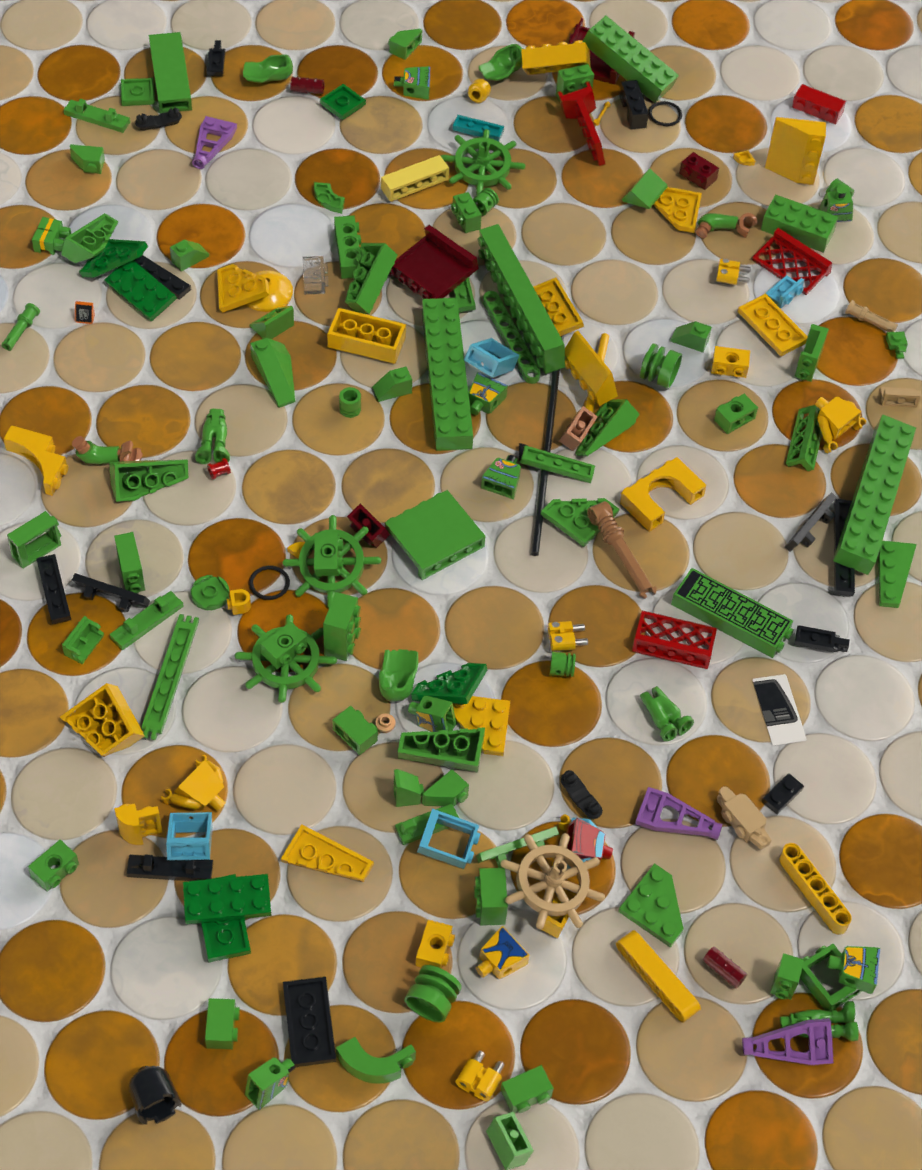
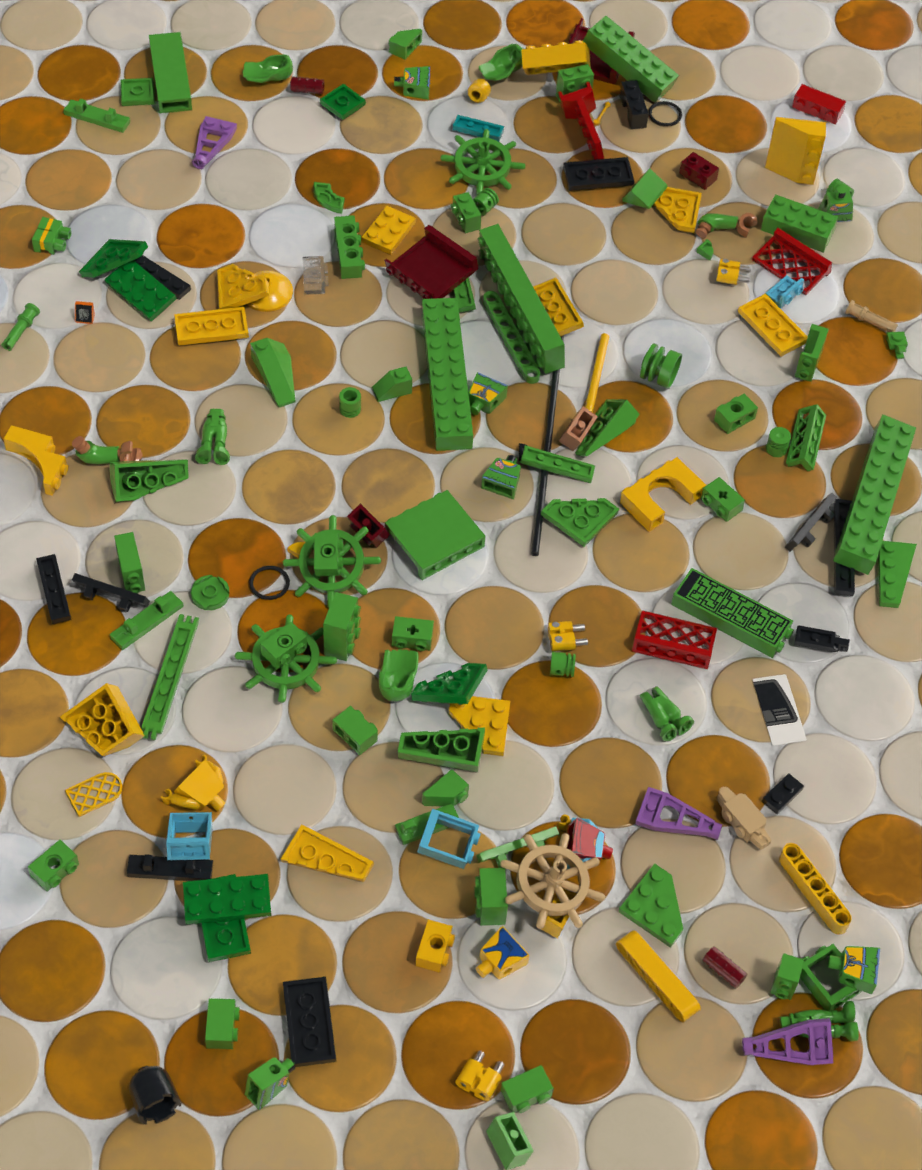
bright green window [7,511,61,569] -> none
bright green wedge [61,213,118,263] -> none
bright green hinge [62,616,104,664] -> none
bright green slope [70,144,105,174] -> none
yellow brick [114,804,163,845] -> none
black piece [135,107,182,131] -> none
bright green slope [170,240,210,271] -> none
black hinge [207,40,226,77] -> none
red bush [207,458,231,480] -> none
yellow plate [227,589,251,615] -> none
bright green slope [250,306,294,339] -> none
yellow brick [327,308,406,364] -> none
bright green arch [336,1037,416,1084] -> none
bright green wedge [345,243,398,314] -> none
light nougat plate [375,714,396,733] -> none
light yellow brick [381,155,449,202] -> none
bright green slope [393,769,424,807] -> none
bright green wheel [405,965,462,1022] -> none
bright green torso [408,696,457,732] -> none
medium azure window [464,338,520,378] -> none
black piece [561,770,603,819] -> none
yellow slope [565,330,618,406] -> none
medium nougat piece [587,501,657,599] -> none
bright green slope [670,321,712,352] -> none
yellow brick [711,346,750,378] -> none
yellow tile [733,150,755,166] -> none
yellow torso [815,397,866,453] -> none
tan panel [880,387,921,407] -> none
none -> yellow window [65,772,123,817]
none -> yellow plate [174,307,249,345]
none -> yellow plate [361,206,416,255]
none -> bright green brick [392,616,434,651]
none -> black plate [563,157,635,191]
none -> bright green tile [696,239,714,261]
none -> bright green brick [701,477,745,522]
none -> bright green piece [766,427,791,457]

